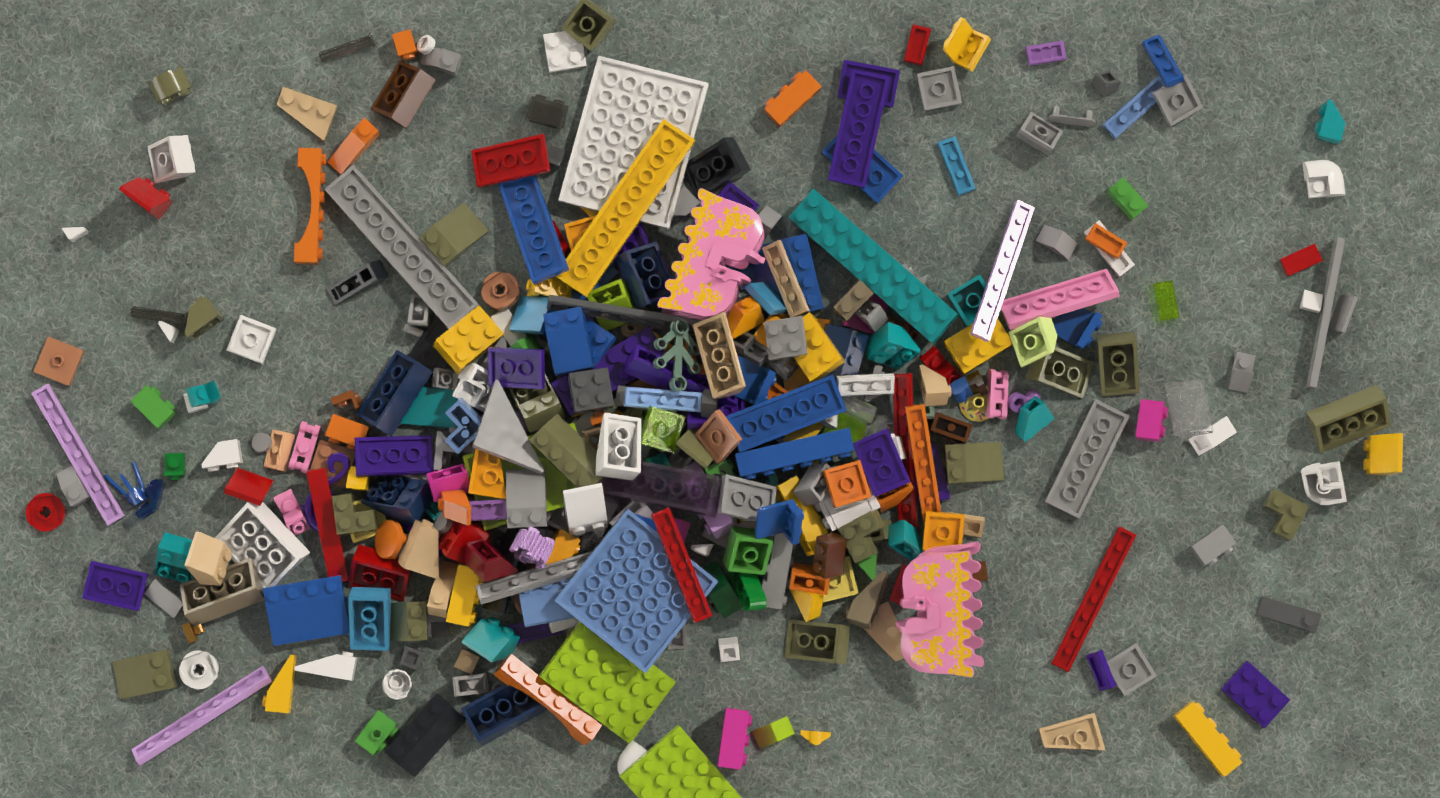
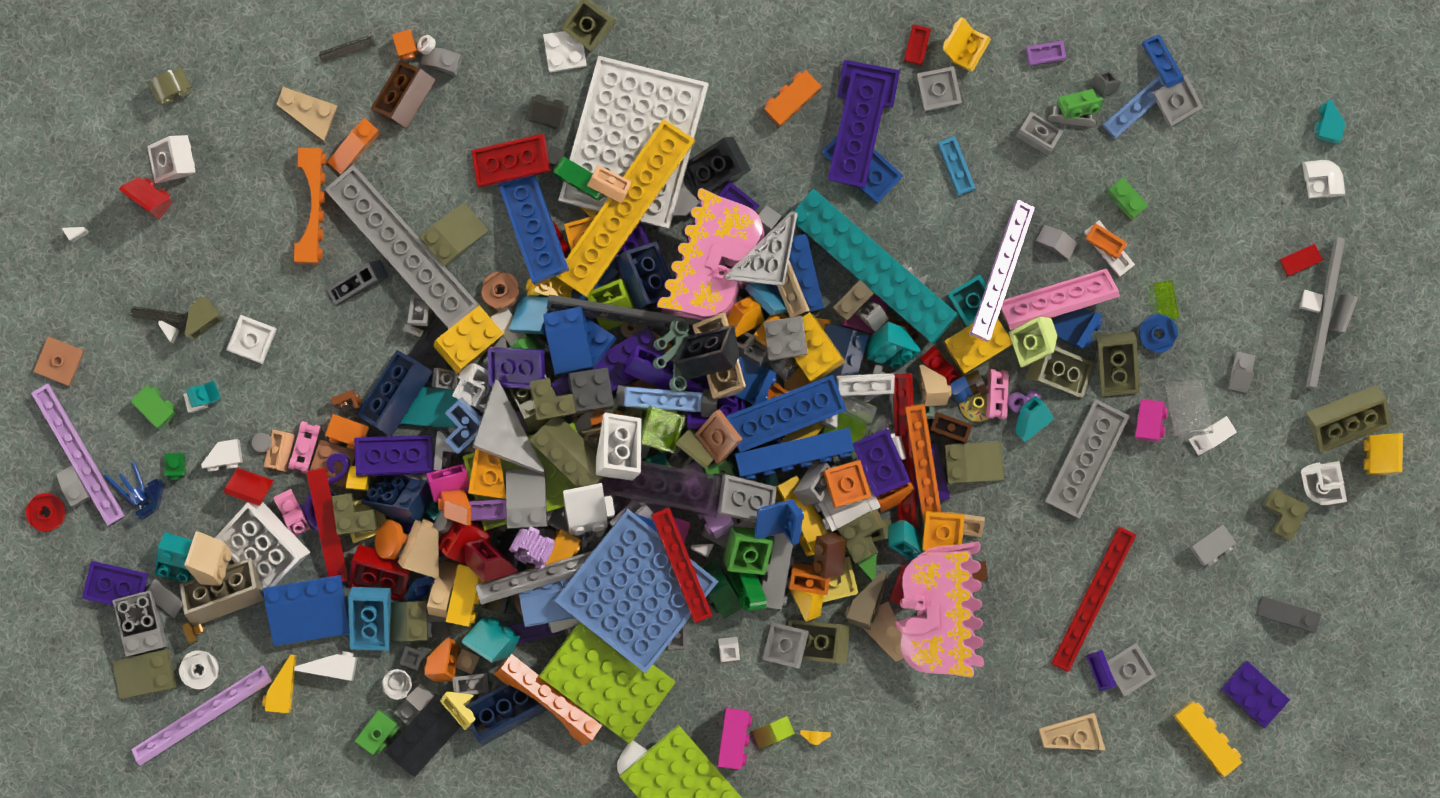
none -> light grey slope [112,590,168,657]
none -> light grey slope [394,684,434,725]
none -> clear blue plate [403,576,435,602]
none -> orange slope [424,637,459,682]
none -> light yellow slope [440,692,475,730]
none -> olive brick [529,378,576,420]
none -> green beam [552,156,603,201]
none -> light nougat slope [588,165,632,203]
none -> white tile [604,496,615,519]
none -> black slope [674,325,739,380]
none -> light grey tile [724,212,798,286]
none -> light grey plate [762,622,809,669]
none -> bright green bracket [1057,89,1103,120]
none -> blue plate [1139,314,1178,353]

